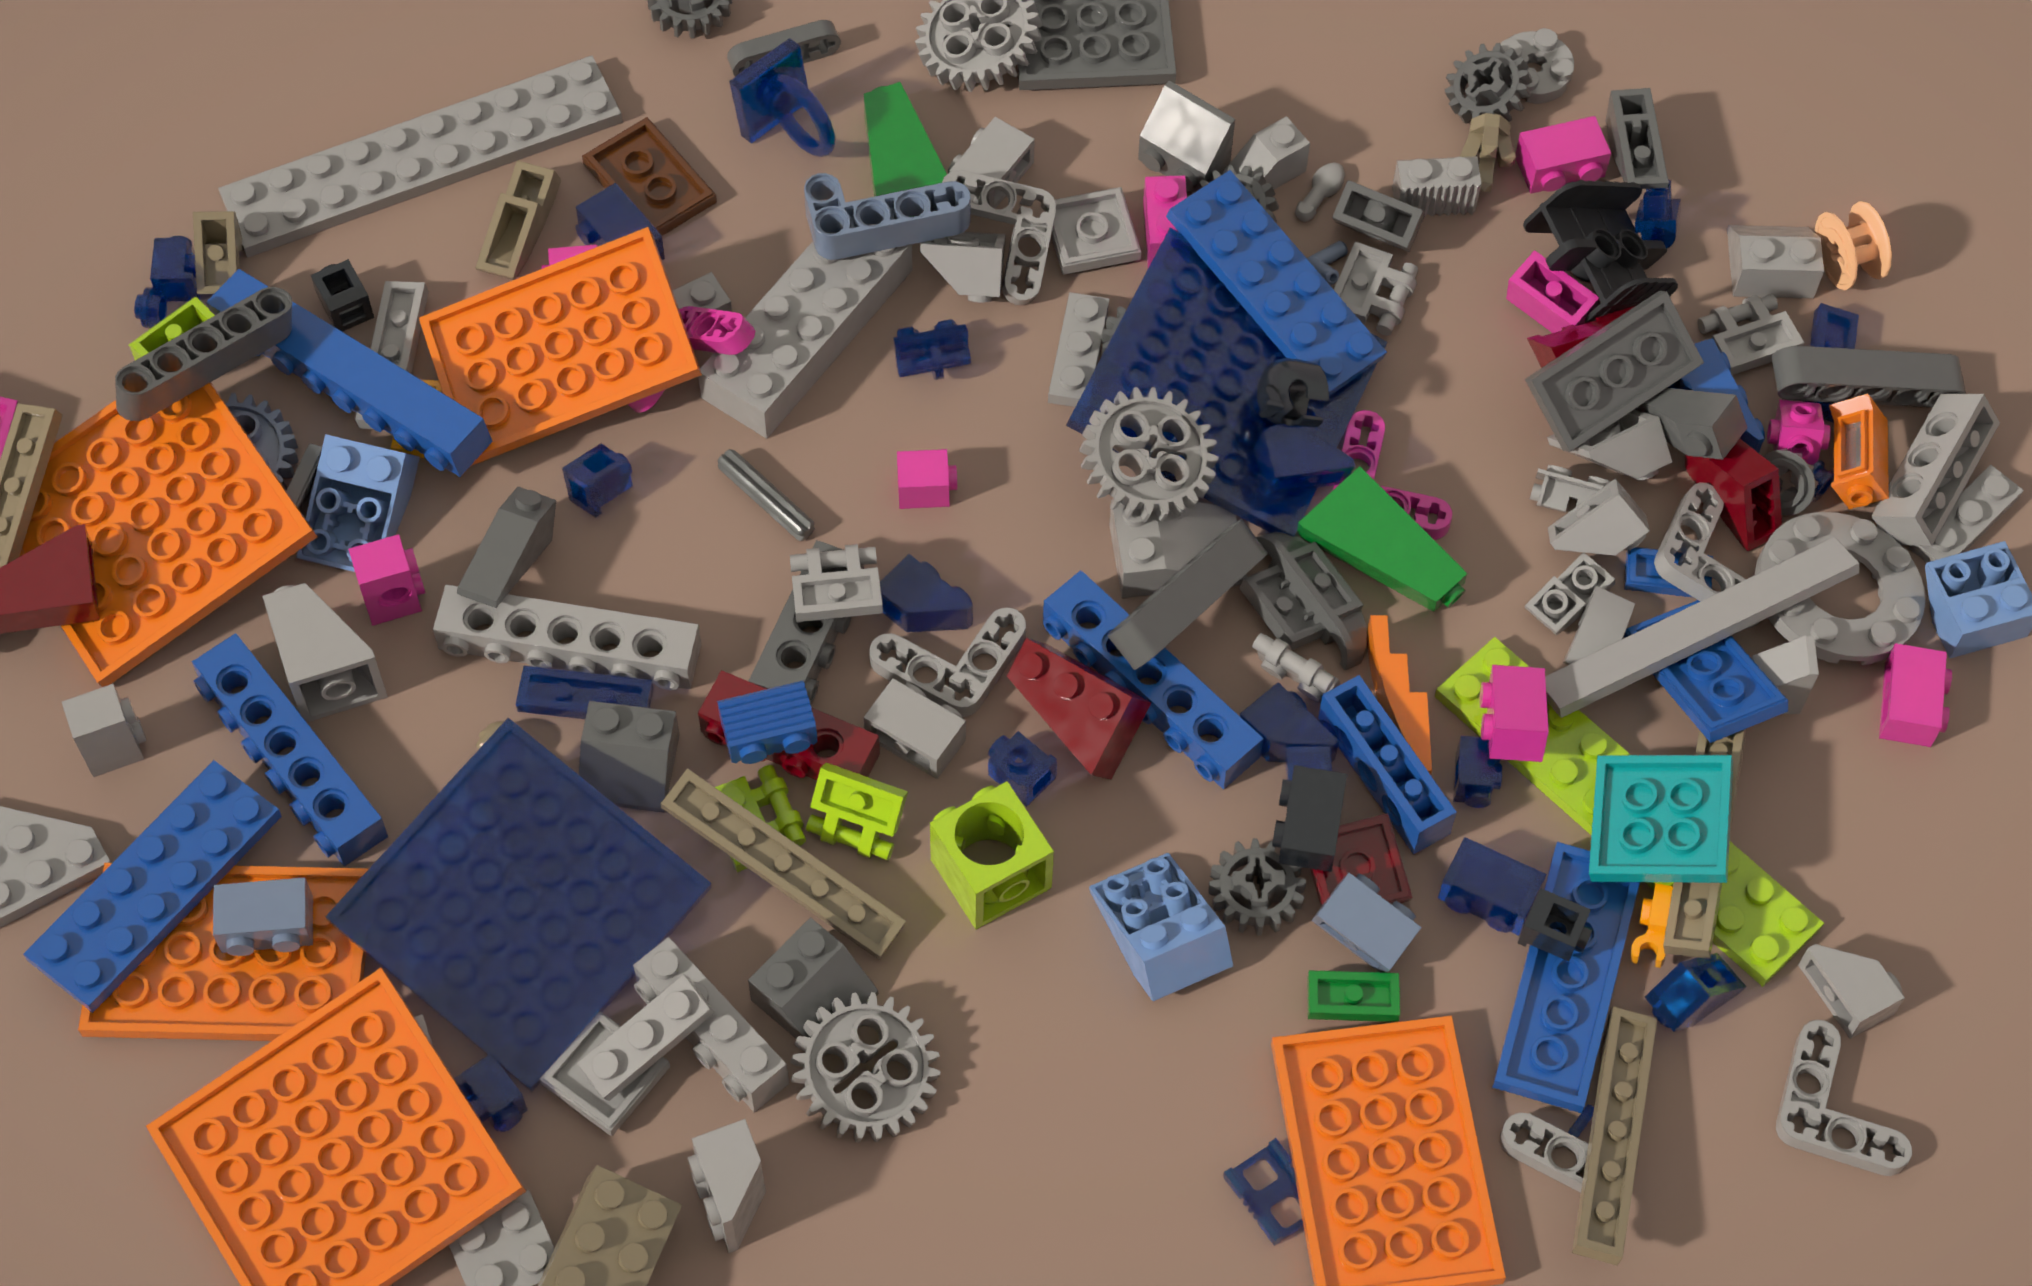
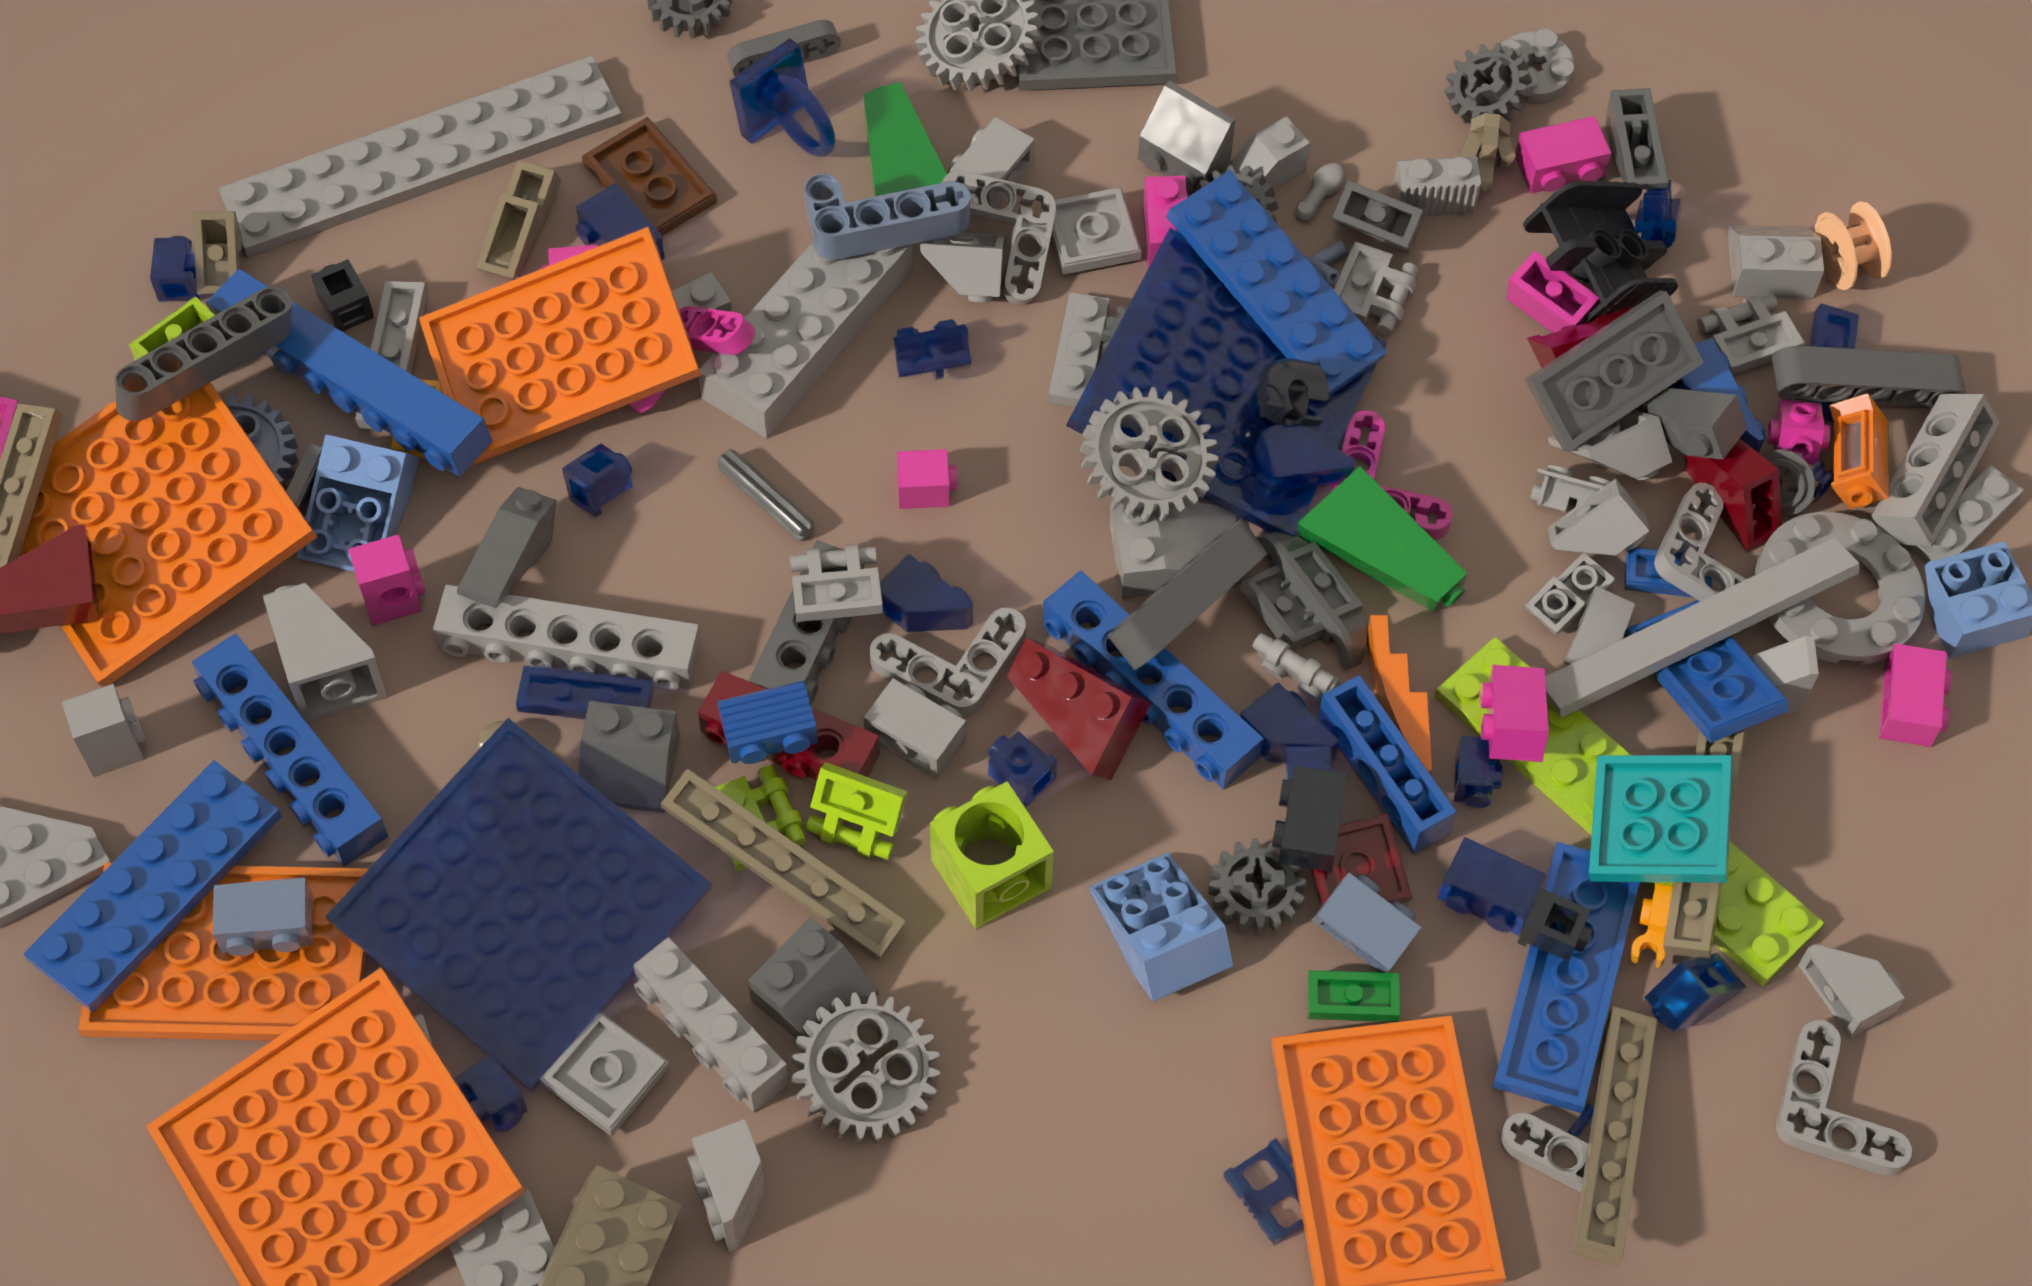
clear blue plate [134,287,167,328] -> none
light grey plate [577,974,715,1101] -> none

